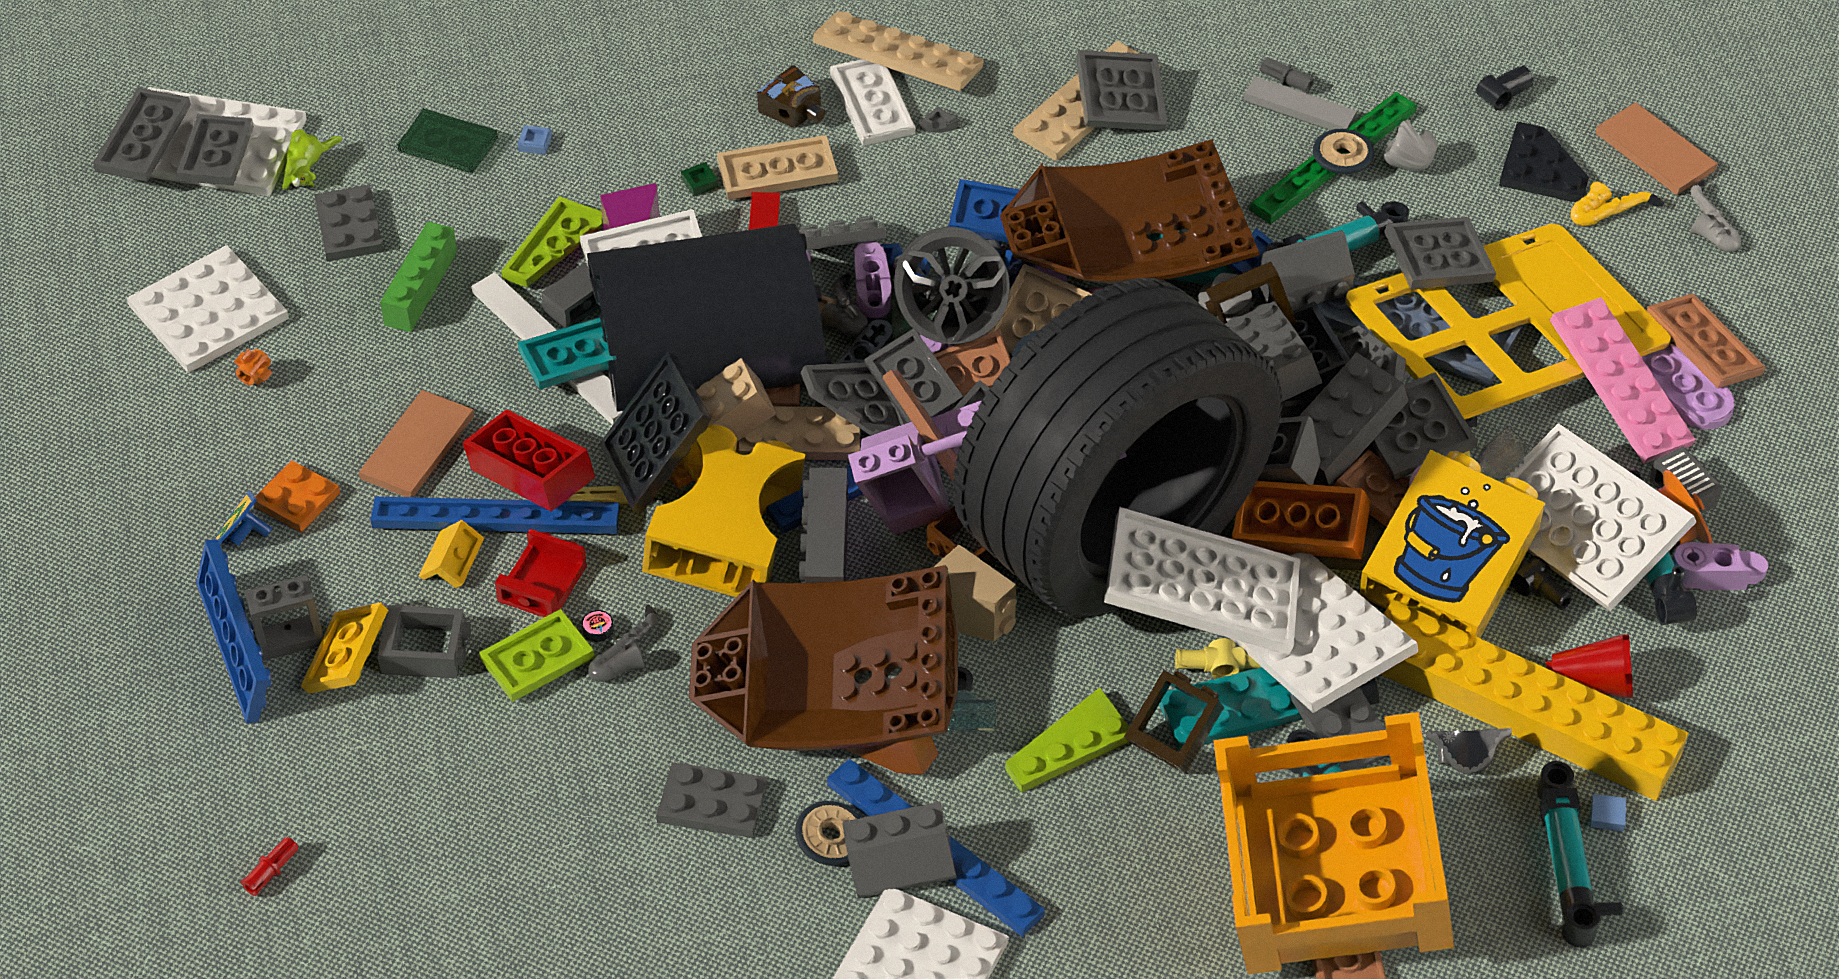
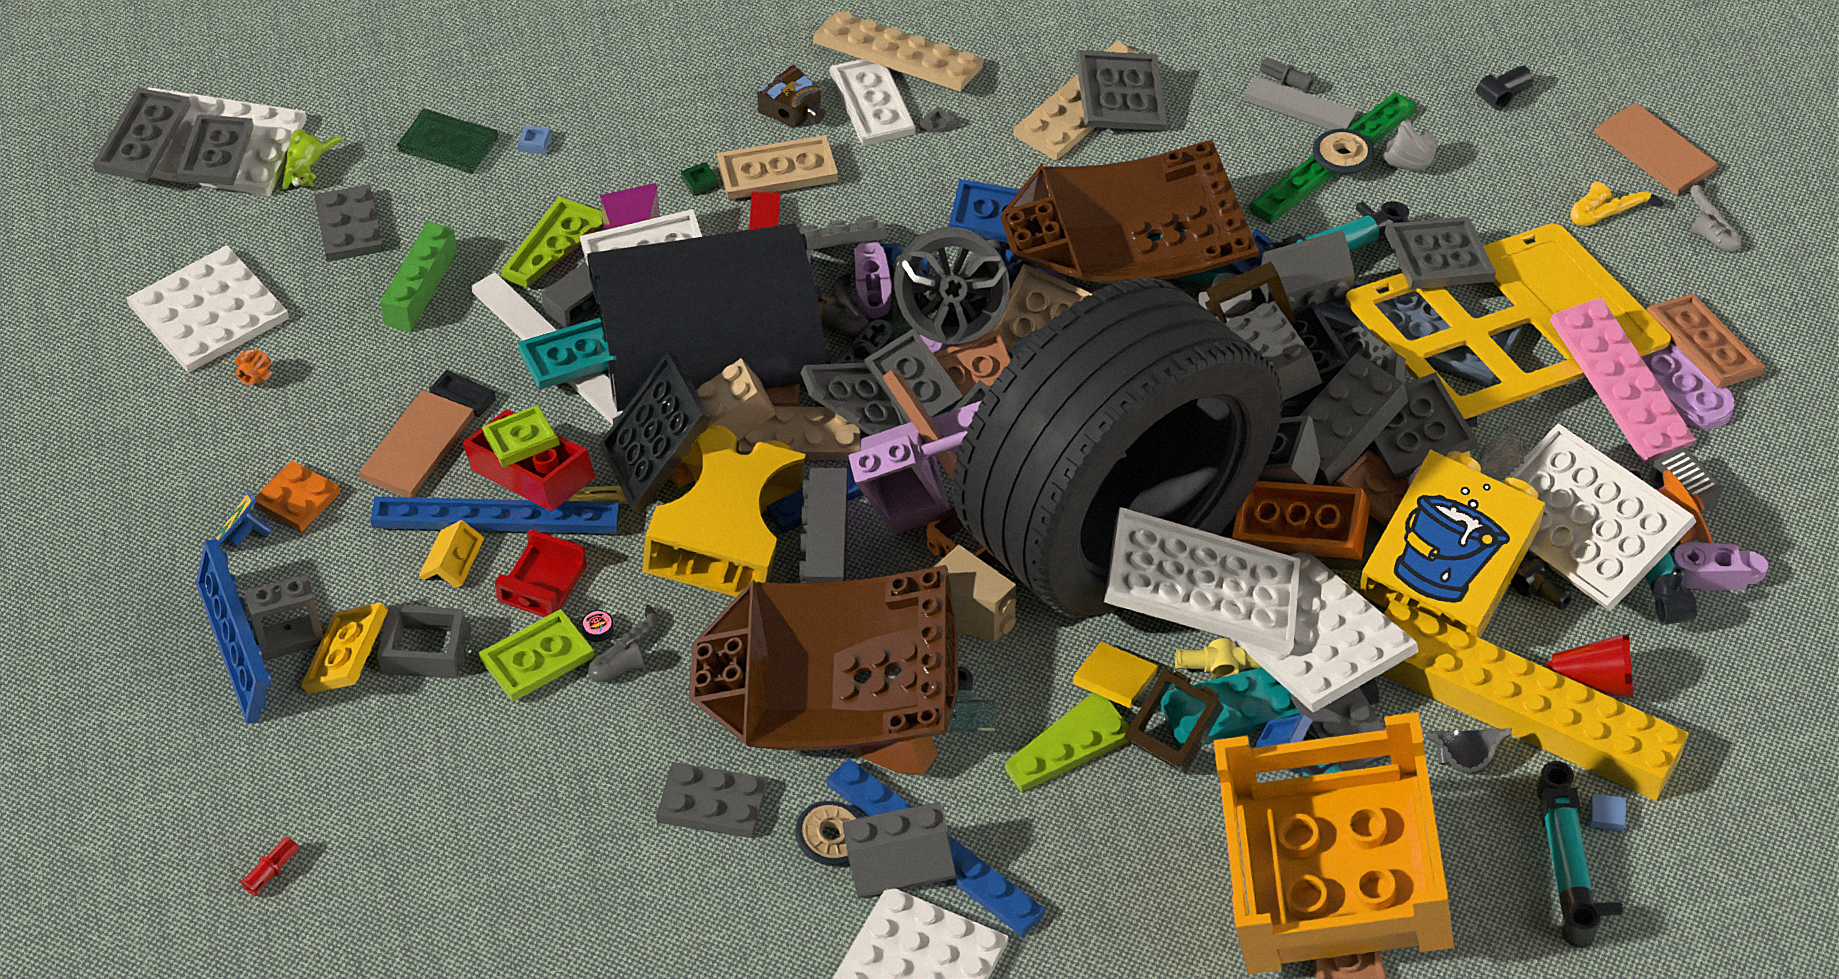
black plate [1499,121,1589,203] -> none
none -> black tile [429,369,496,418]
none -> lime tile [482,405,560,468]
none -> yellow tile [1072,642,1158,708]
none -> blue tile [1256,714,1313,748]

